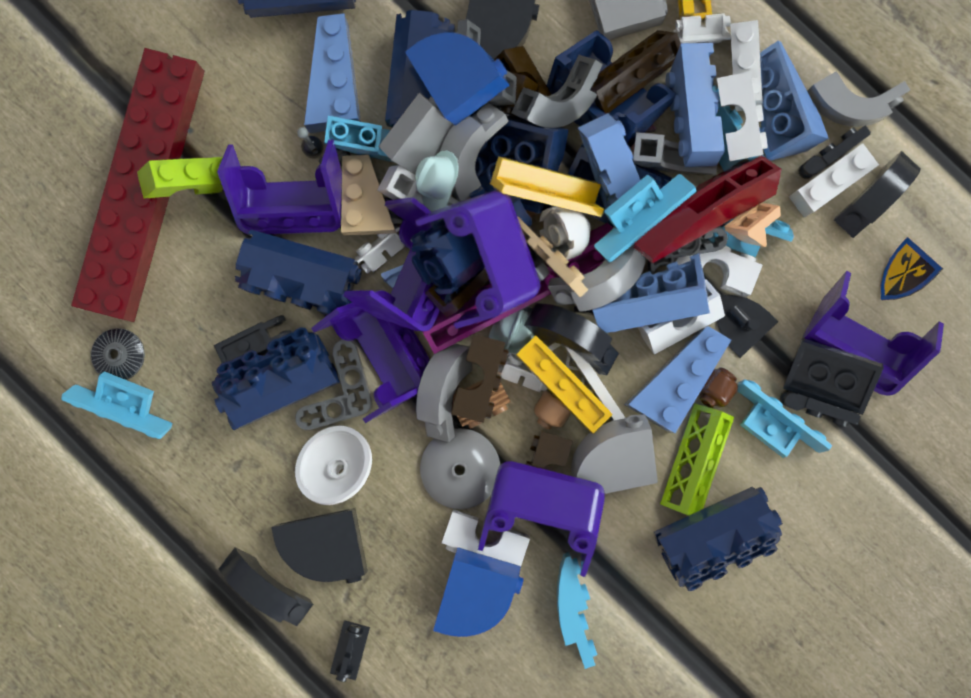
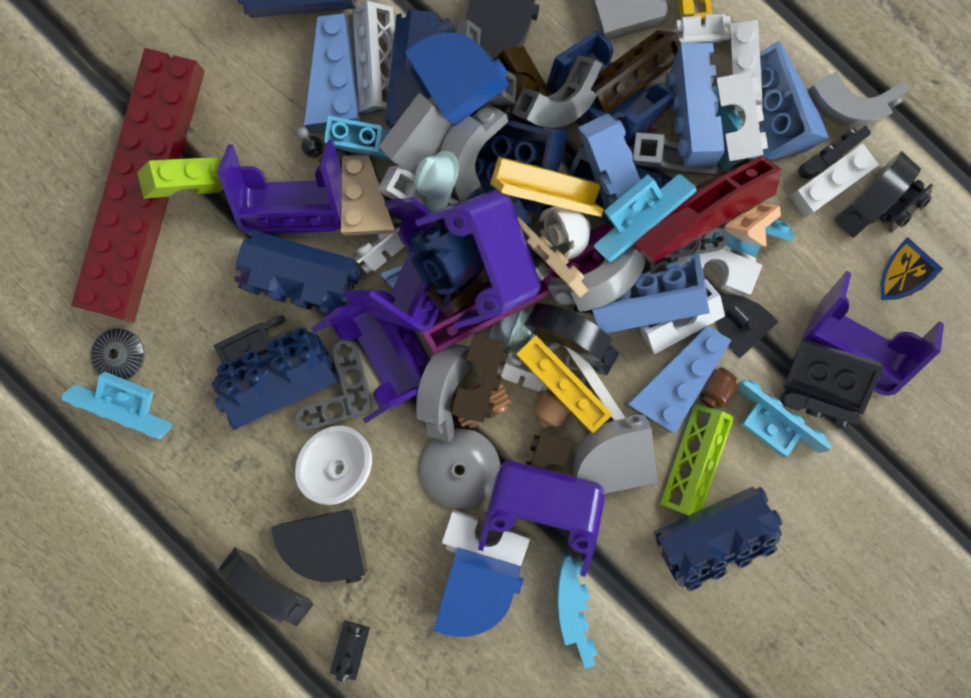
none -> white fence [352,1,395,114]
none -> black hinge [879,180,933,233]

